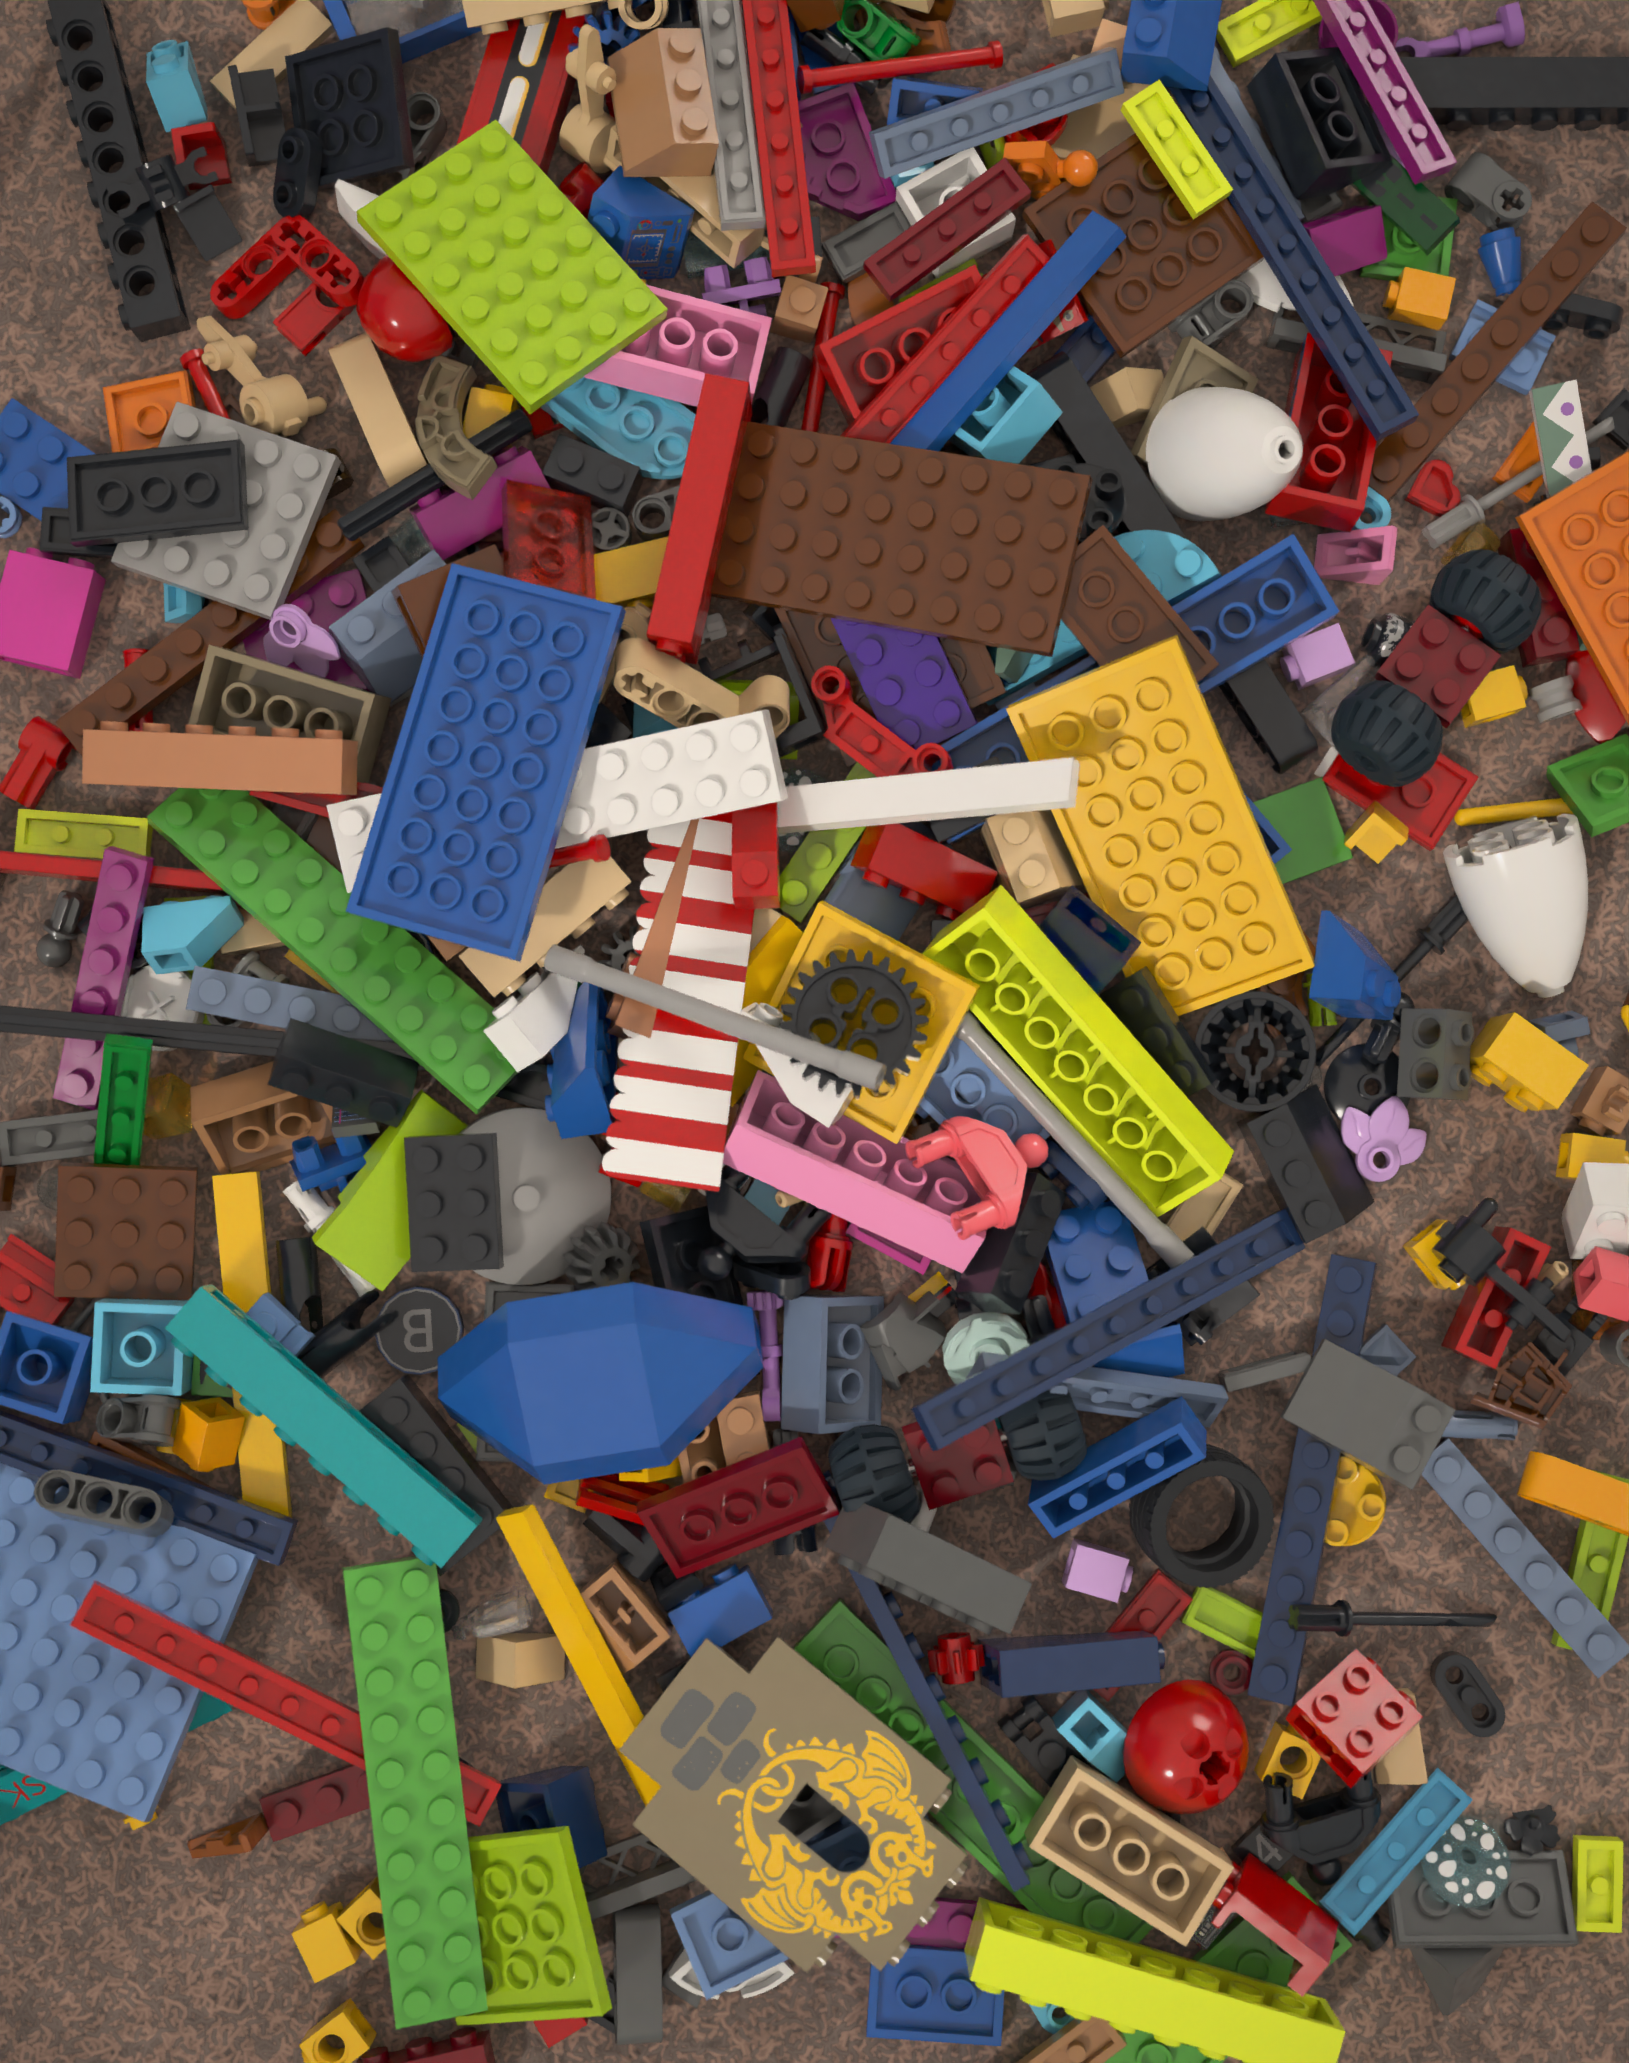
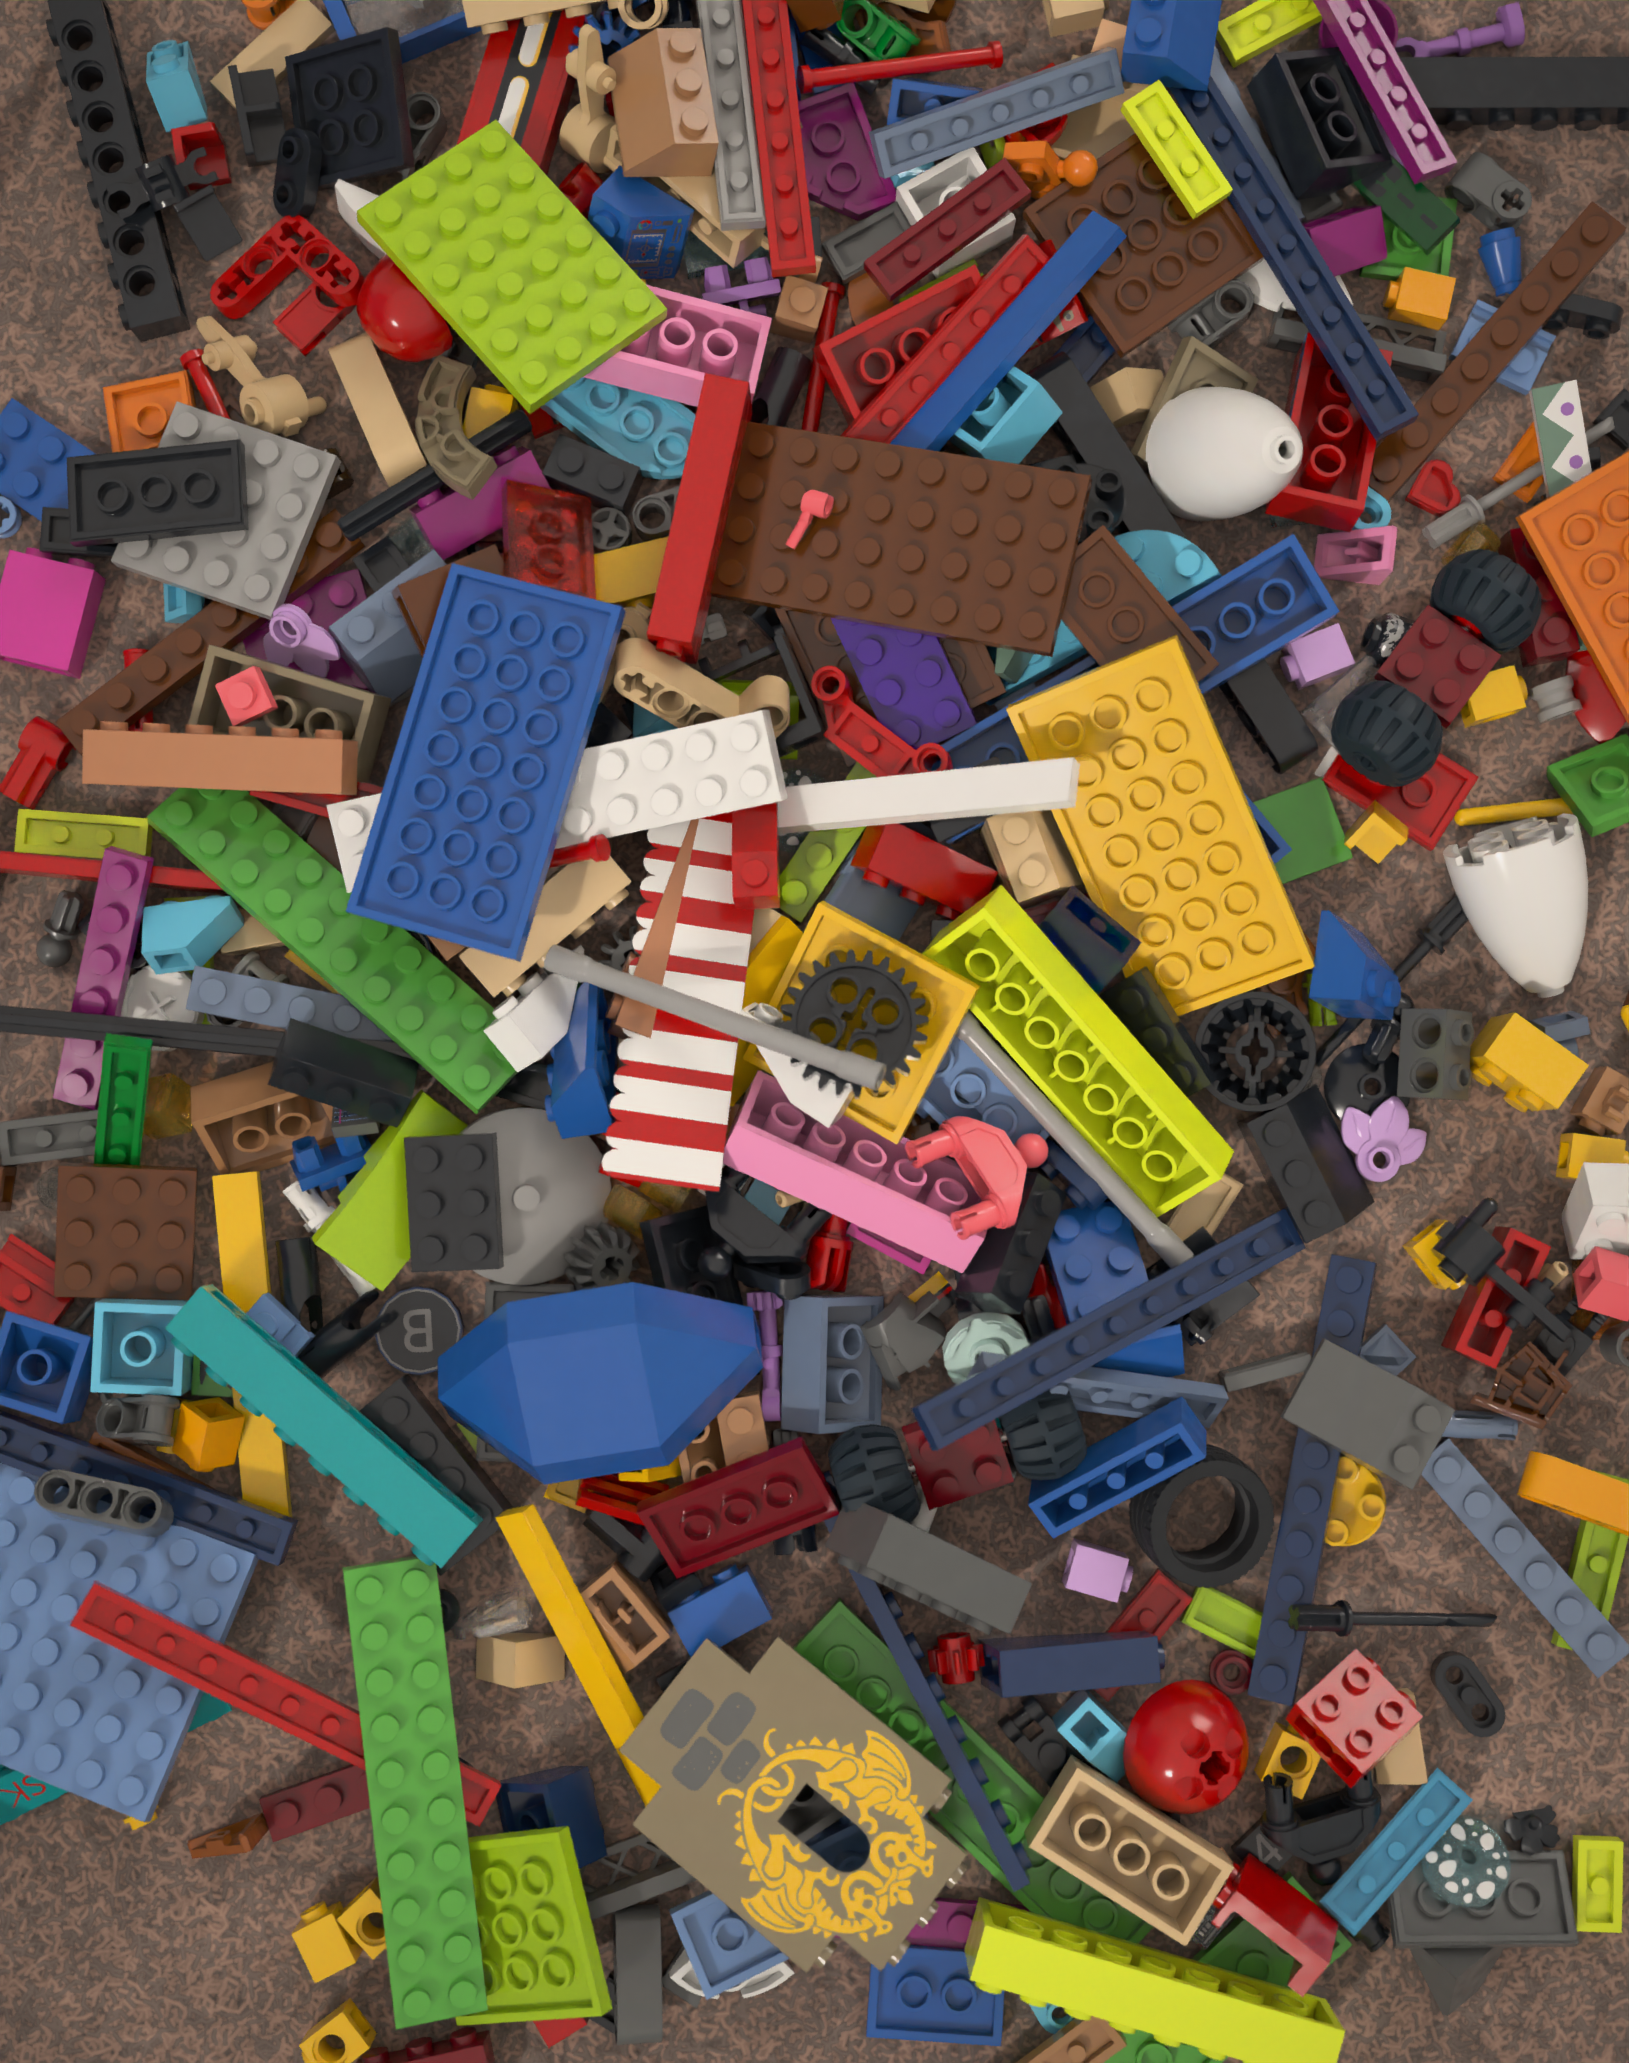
none -> coral plate [215,666,278,726]
none -> clear yellow brick [603,1184,664,1240]
none -> coral hand [785,490,834,550]

